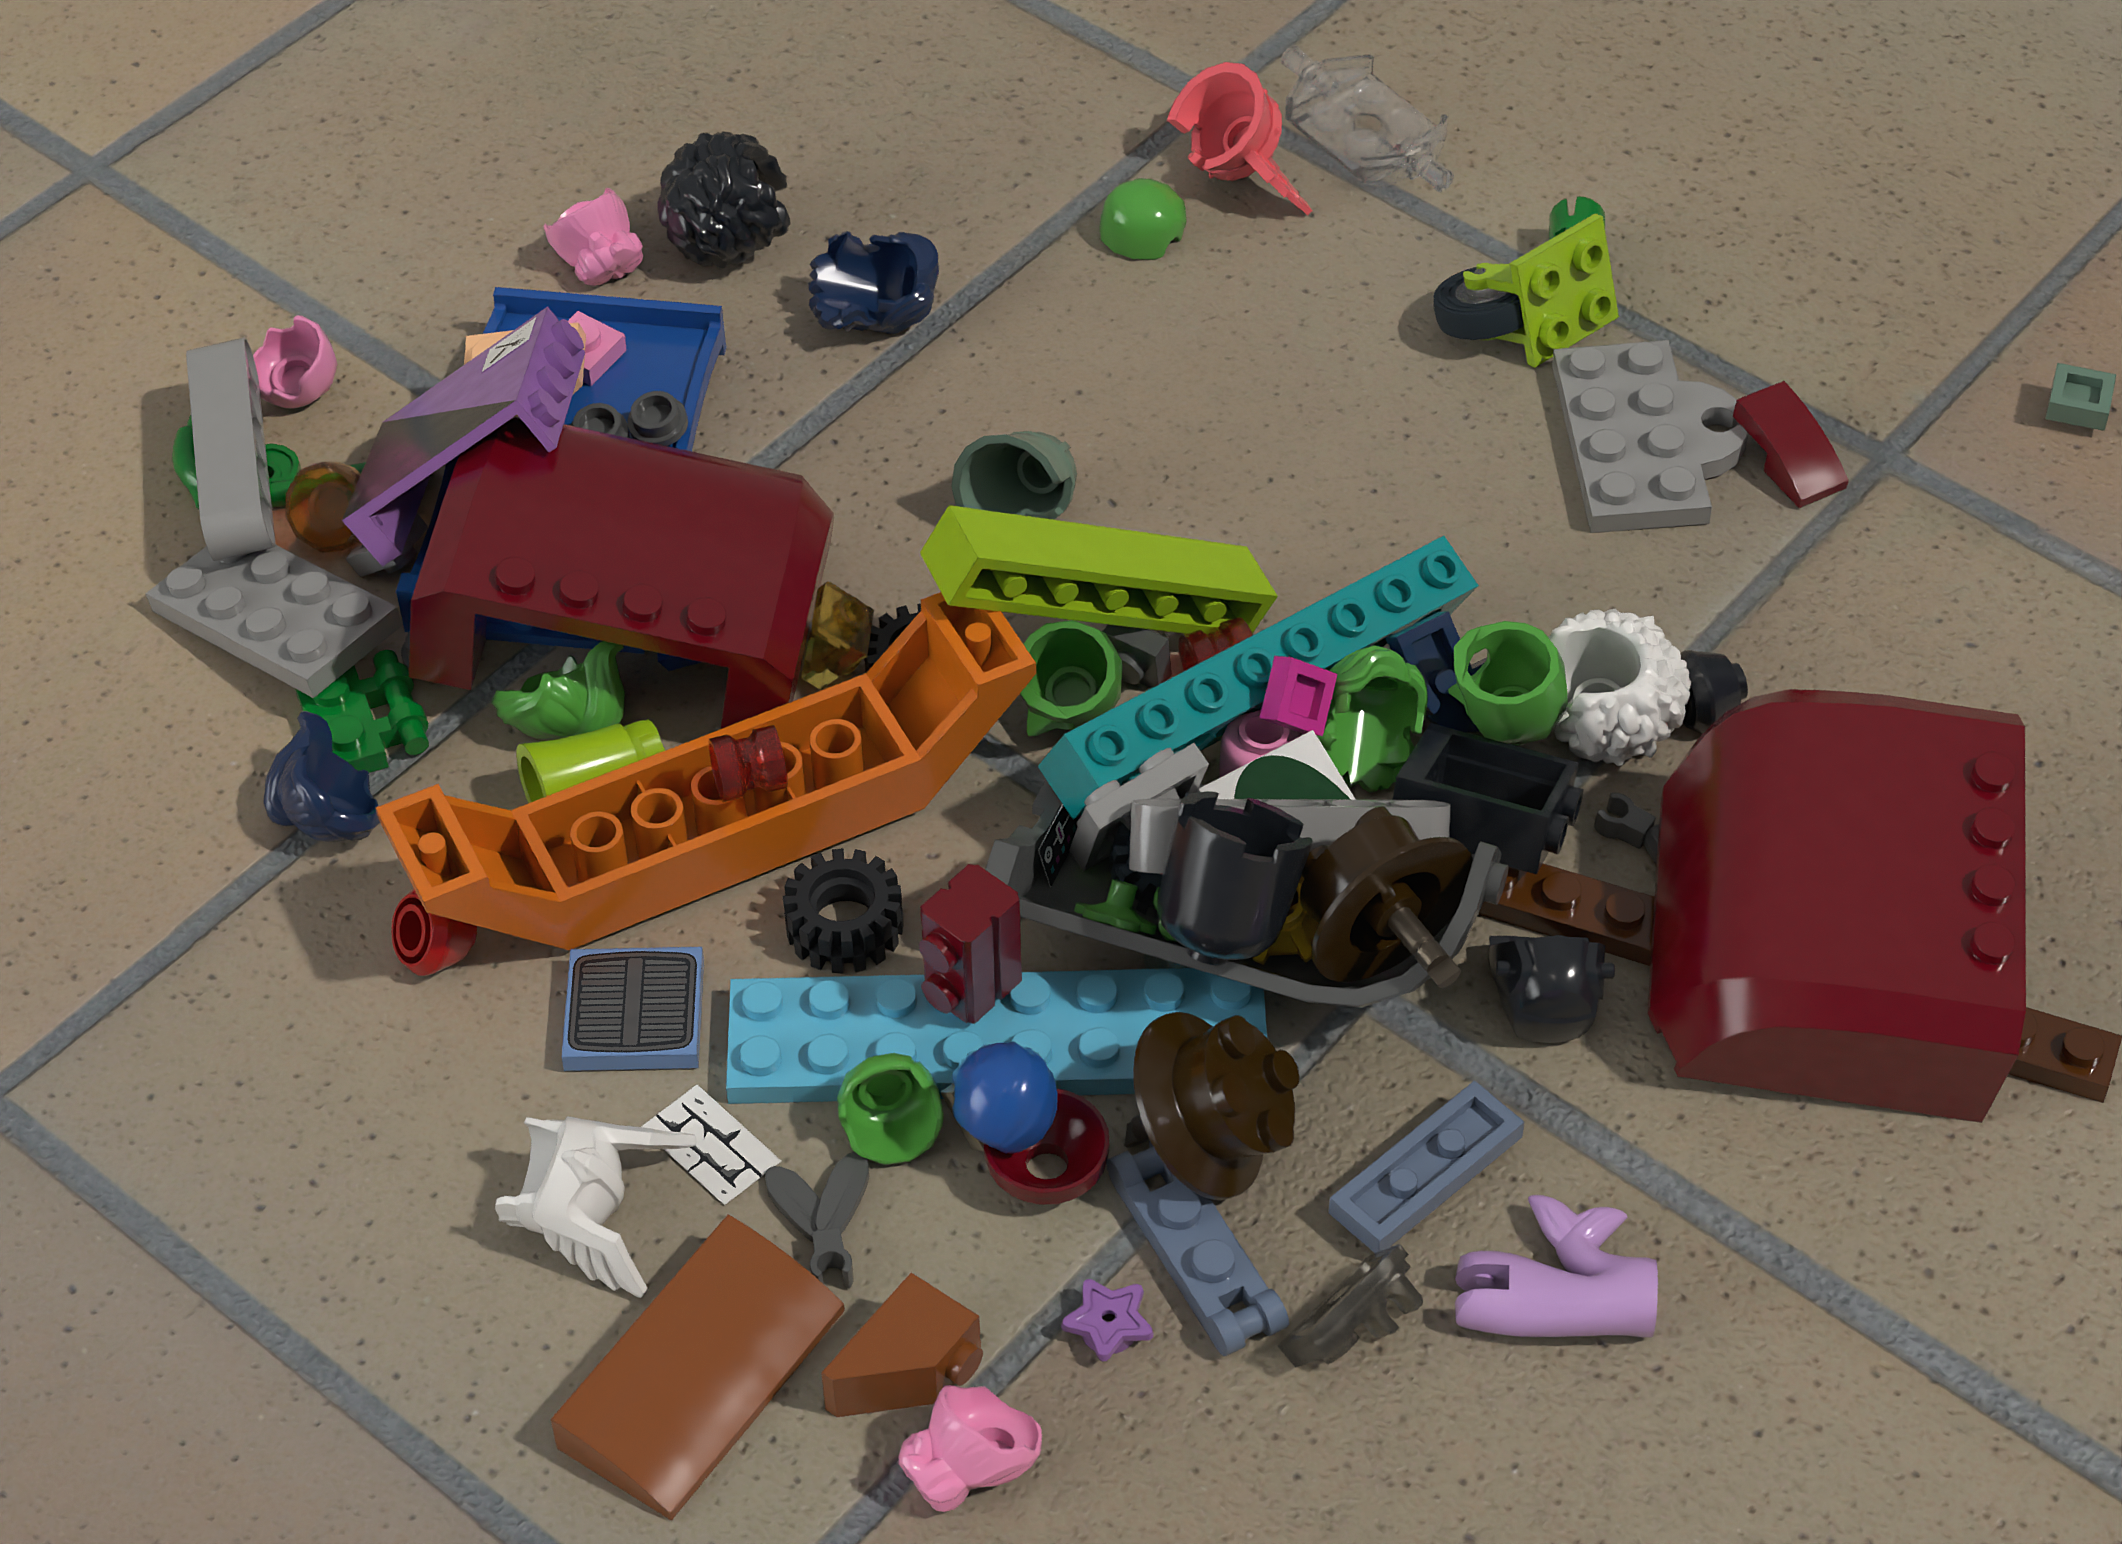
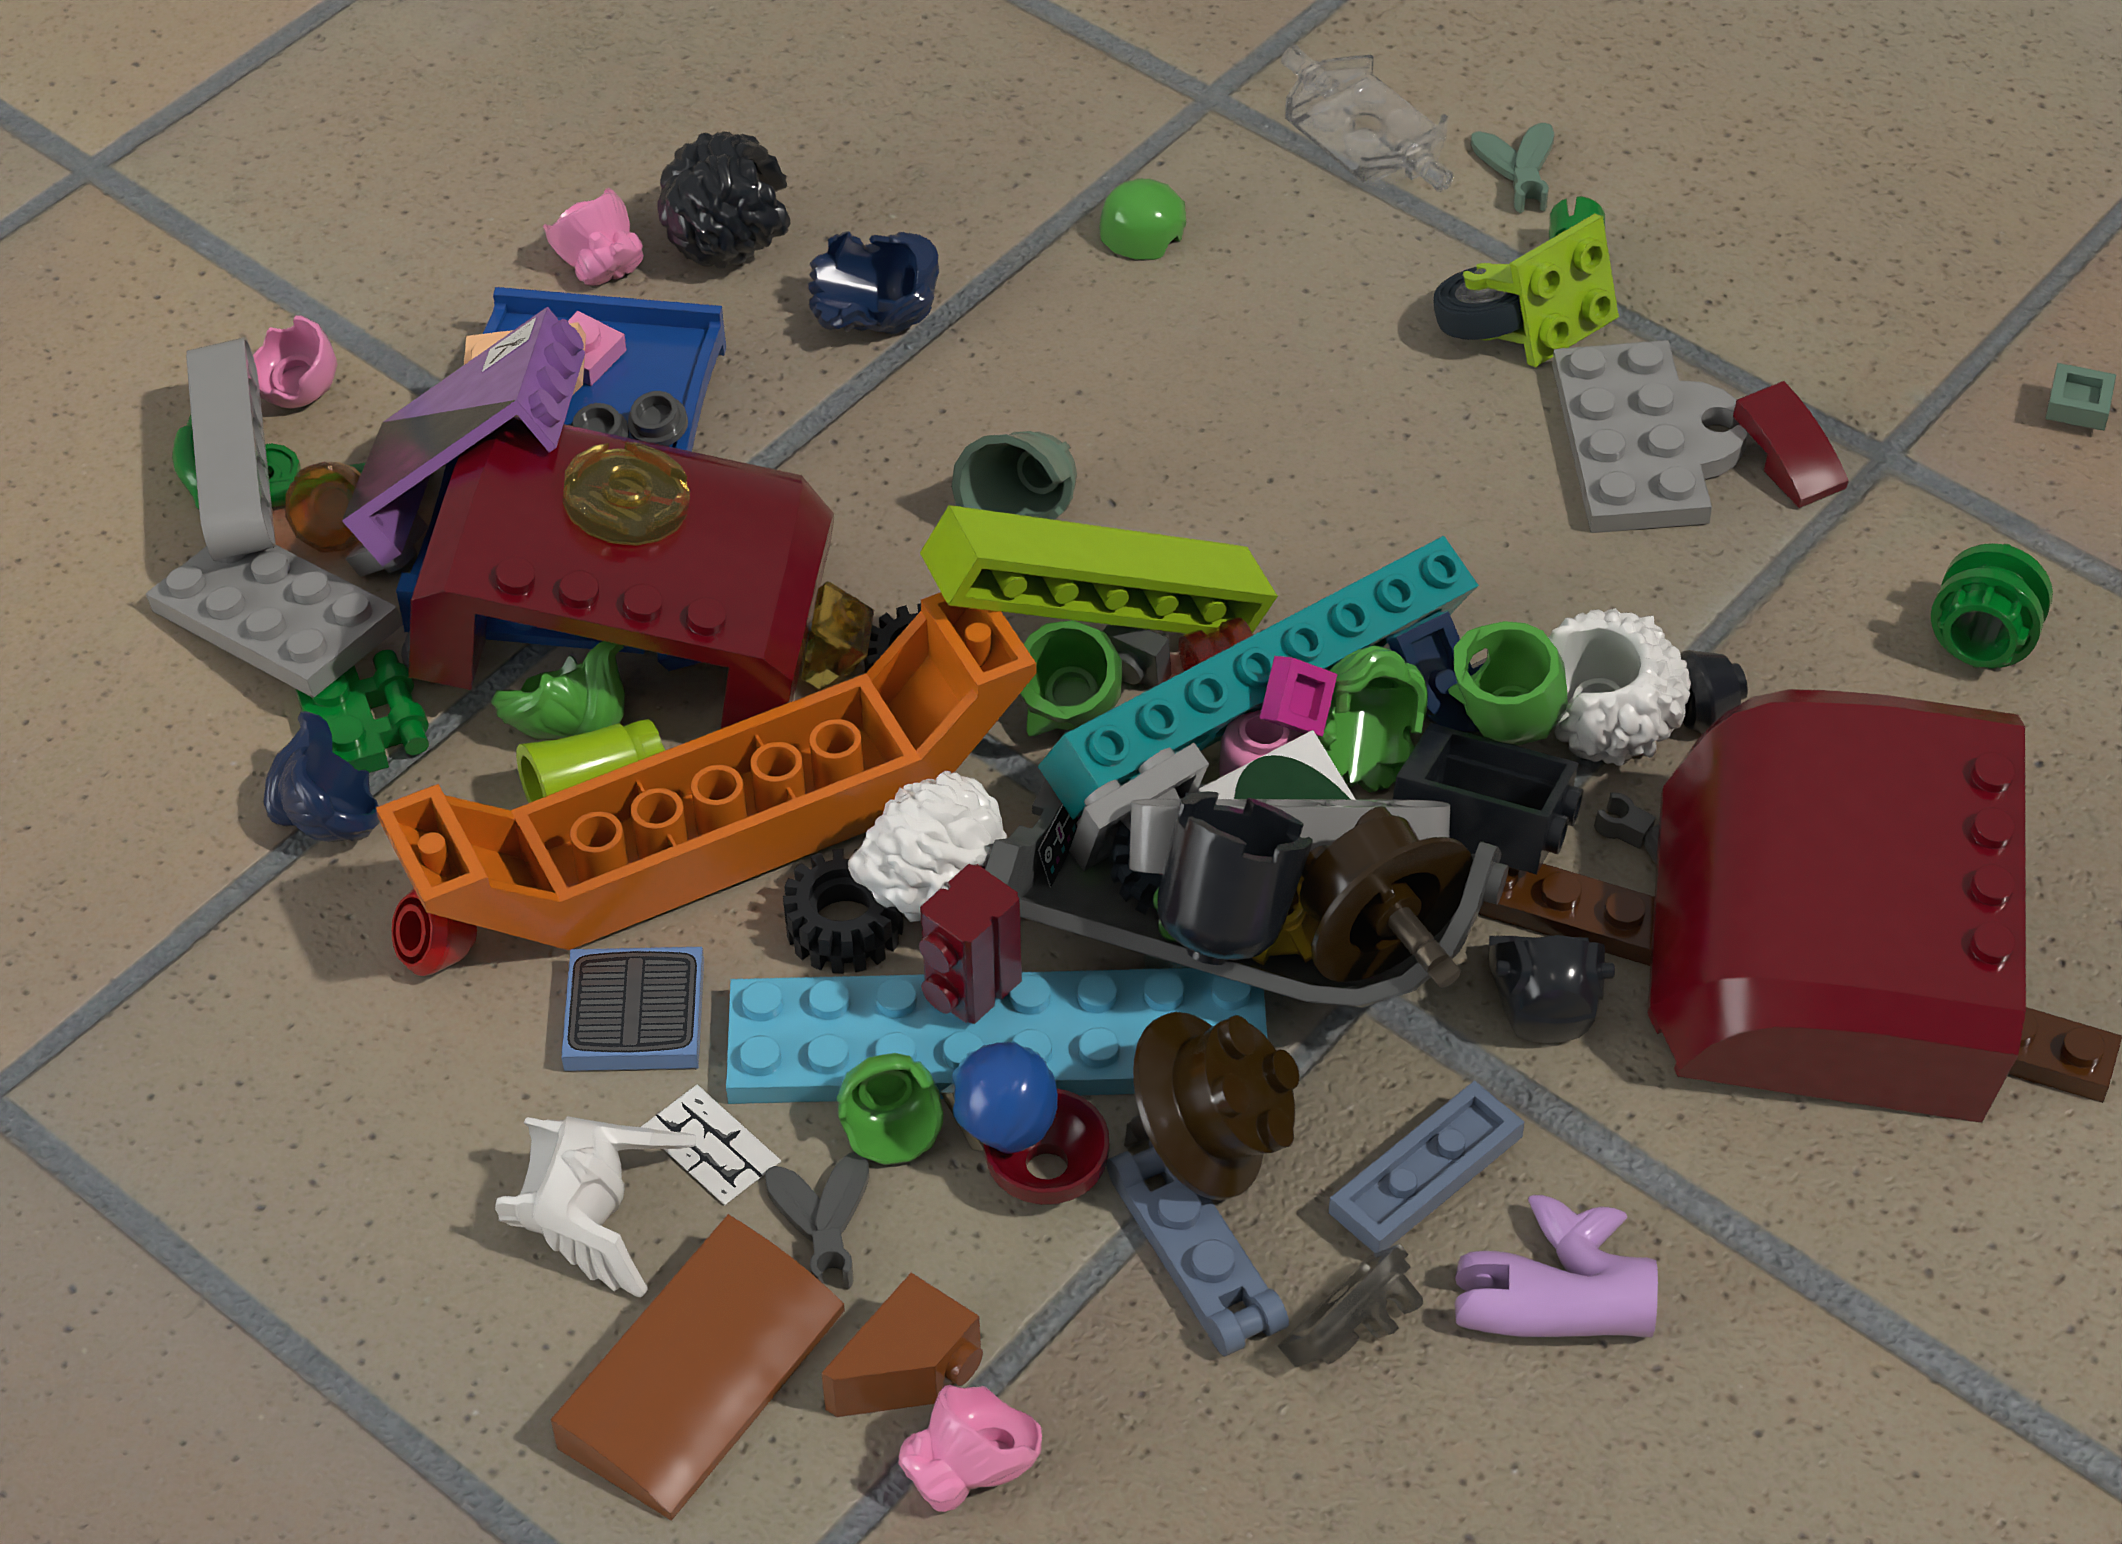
clear red wheel [708,725,788,802] -> none
medium lavender plate [1061,1279,1154,1361] -> none
bright green plant [1074,879,1157,934] -> none
coral helmet [1167,62,1312,216] -> none
none -> clear yellow tile [563,442,690,545]
none -> white hair [848,771,1007,922]
none -> sand green piece [1471,122,1555,213]
none -> green piece [1931,543,2053,668]

